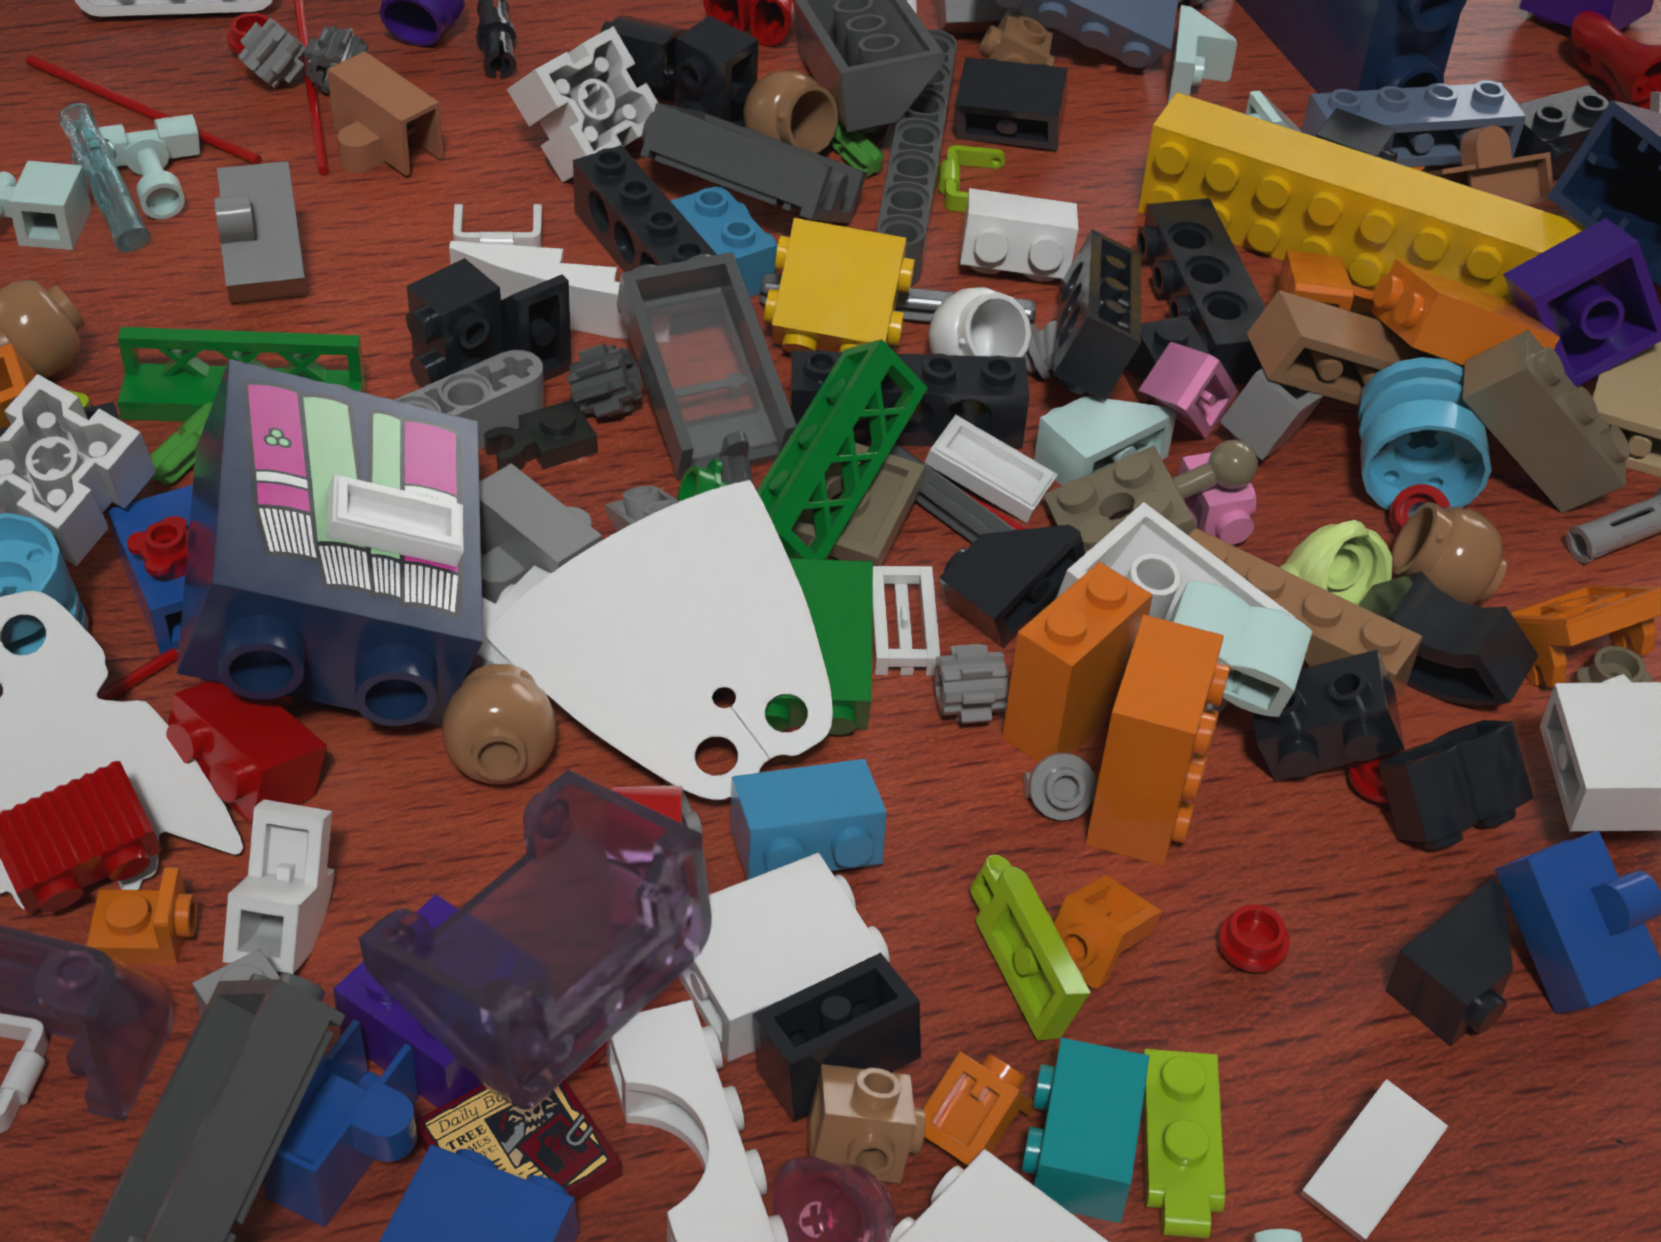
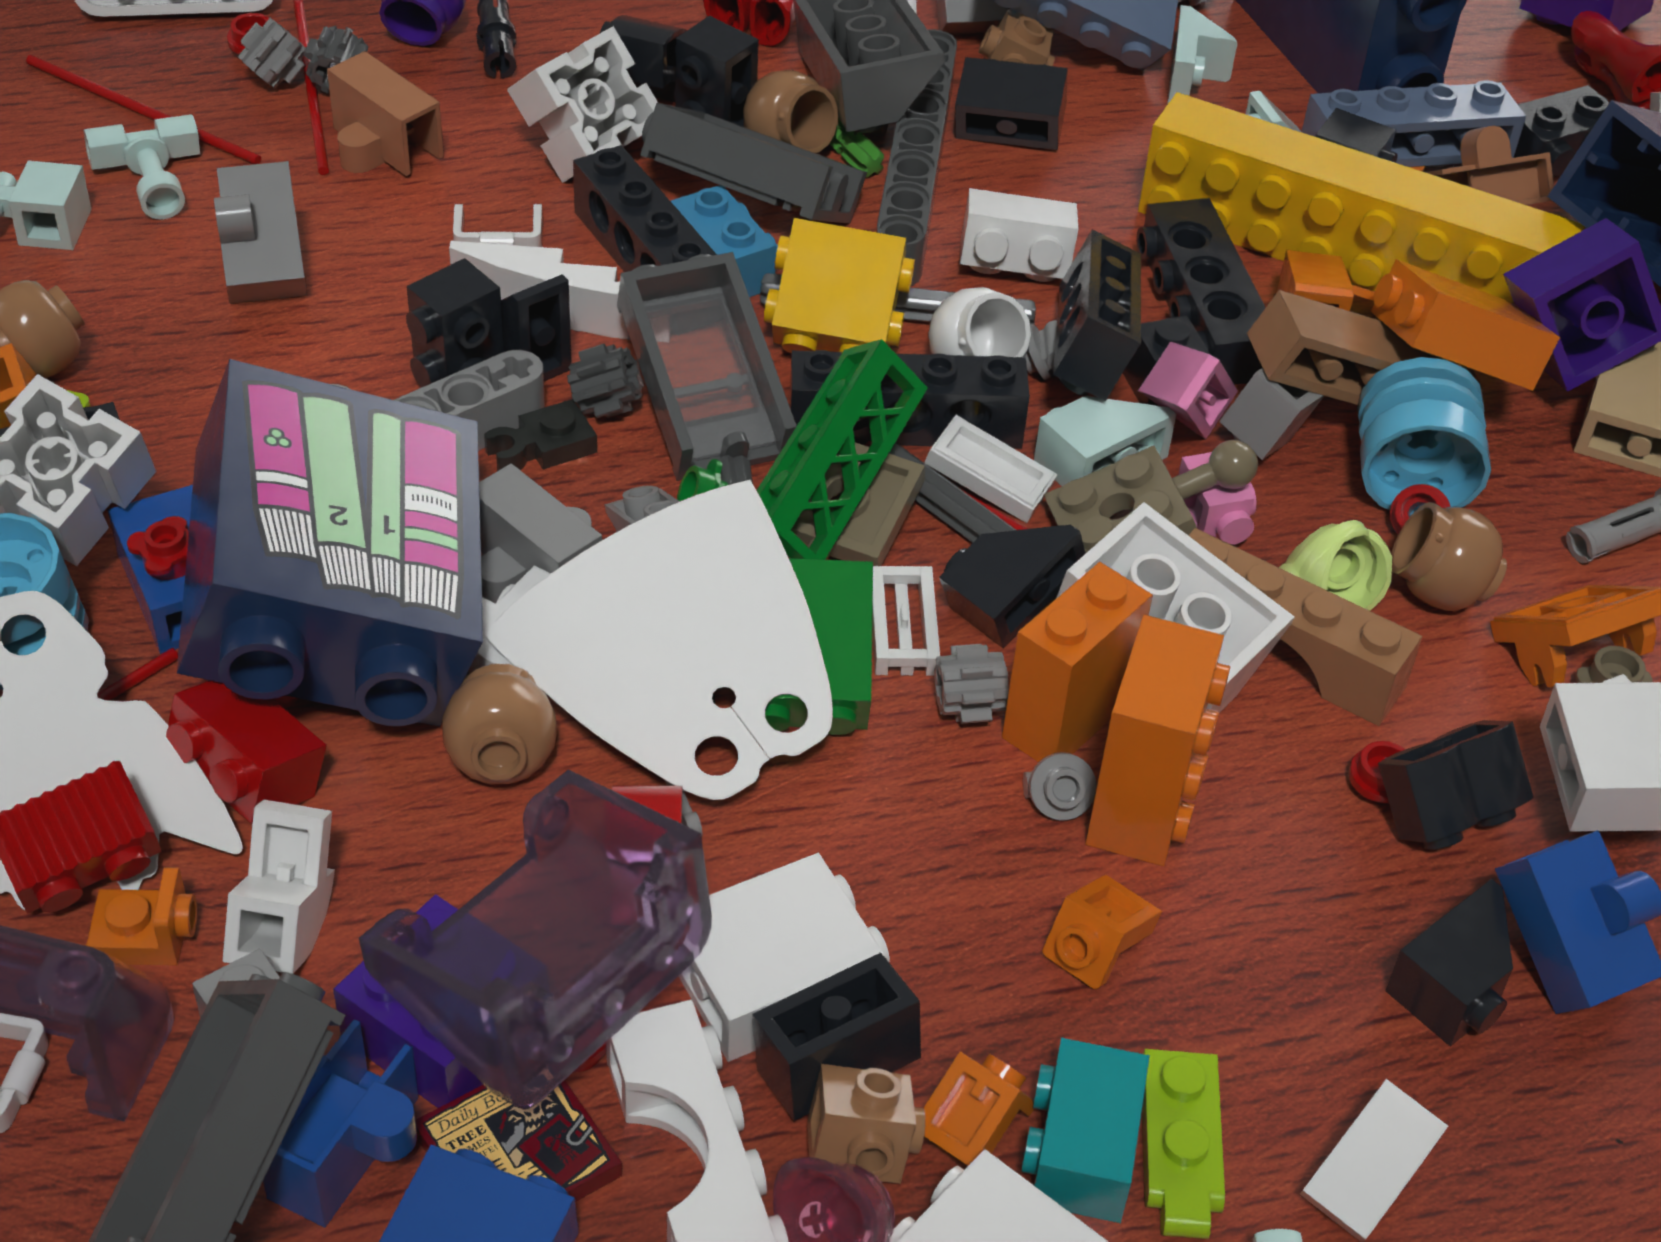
clear light blue pin [58,103,150,252] -> none
green fence [117,327,366,422] -> none
bright green piece [150,402,213,486] -> none
white tile [326,474,464,567] -> none
dark azure brick [730,759,887,880] -> none
lime piece [939,145,1005,212] -> none
lime hinge [970,855,1091,1041] -> none
light aqua brick [1170,581,1313,717] -> none
red plate [1218,904,1290,972] -> none
black brick [1253,649,1405,782] -> none
black brick [1359,571,1539,706] -> none
dark tan brick [1463,330,1630,513] -> none

